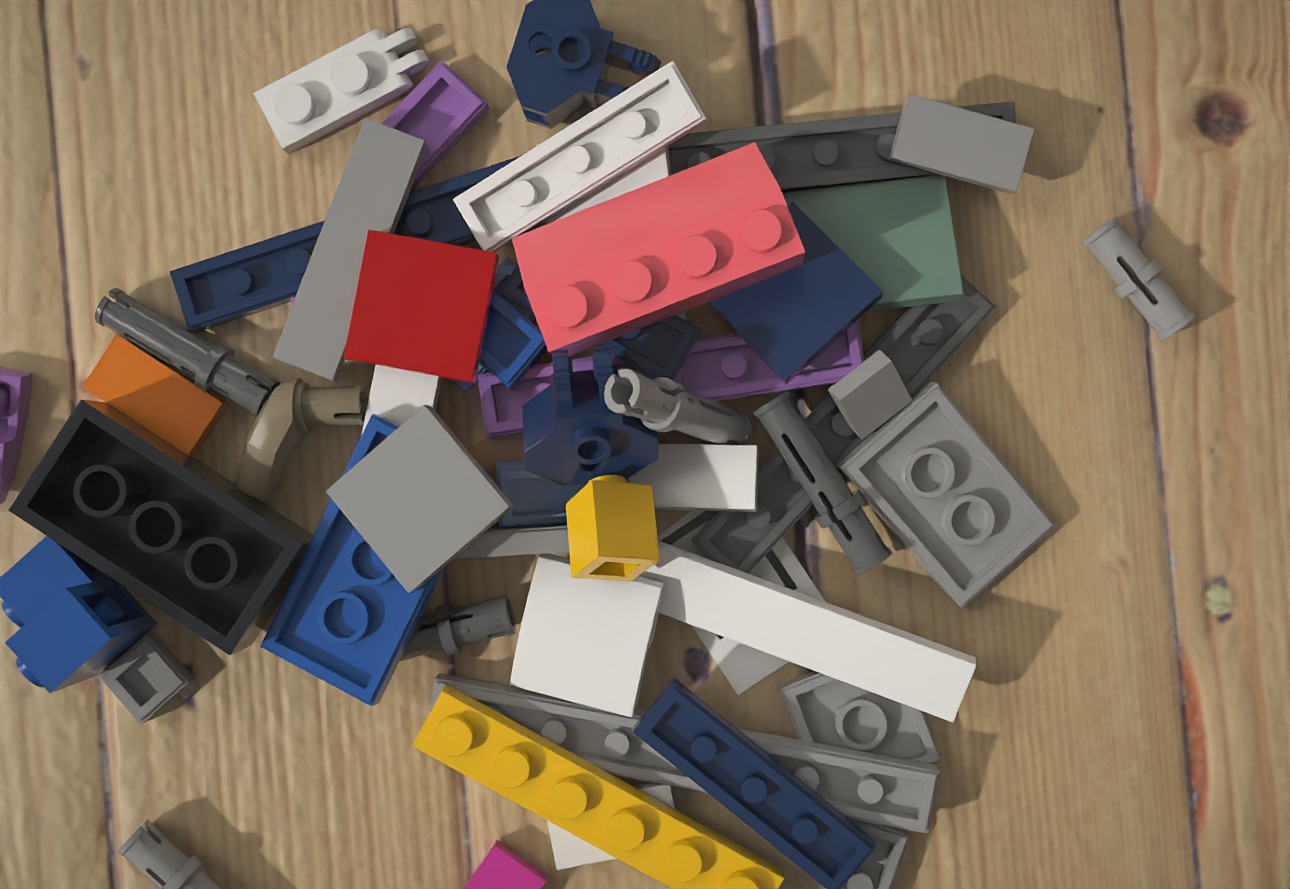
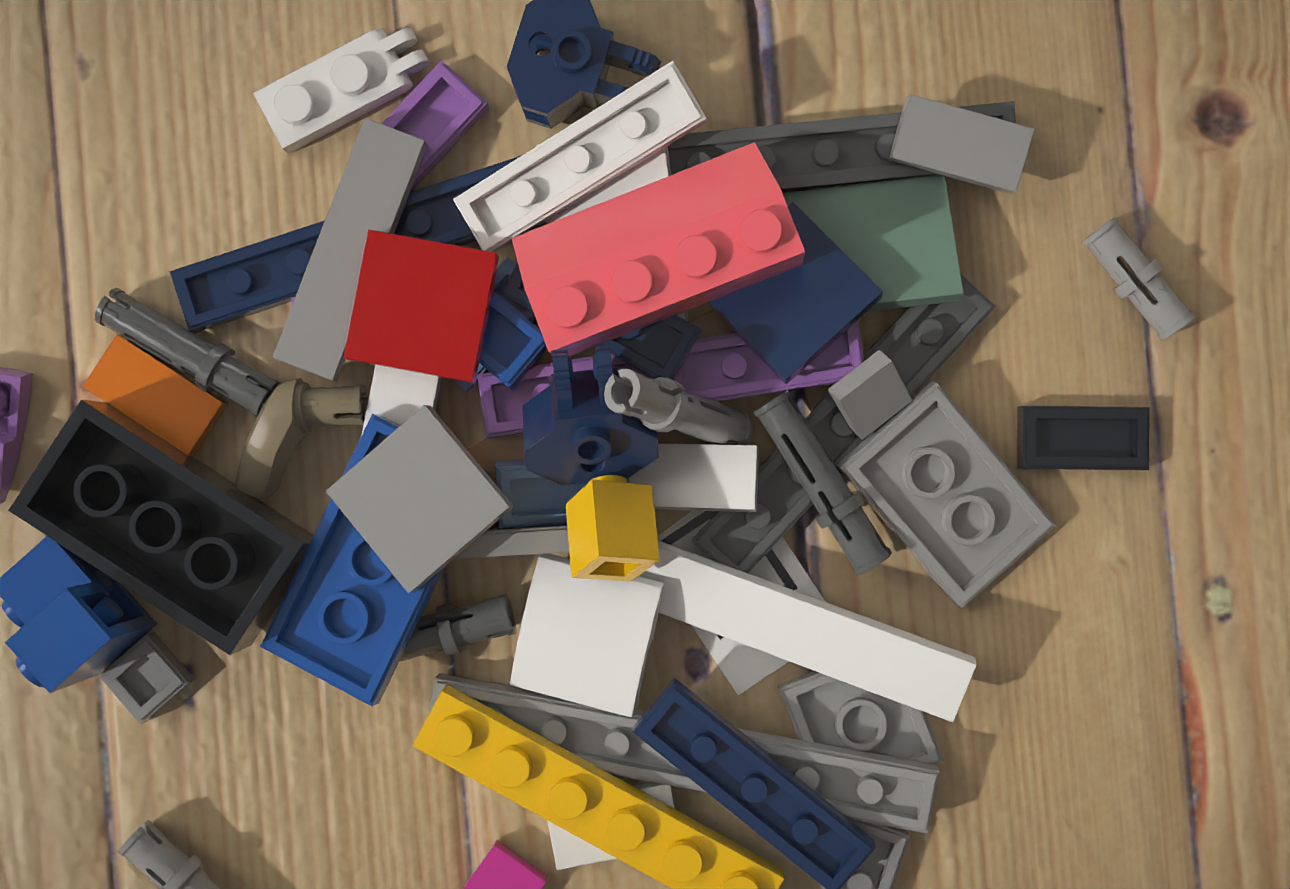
none -> black tile [1017,406,1150,470]

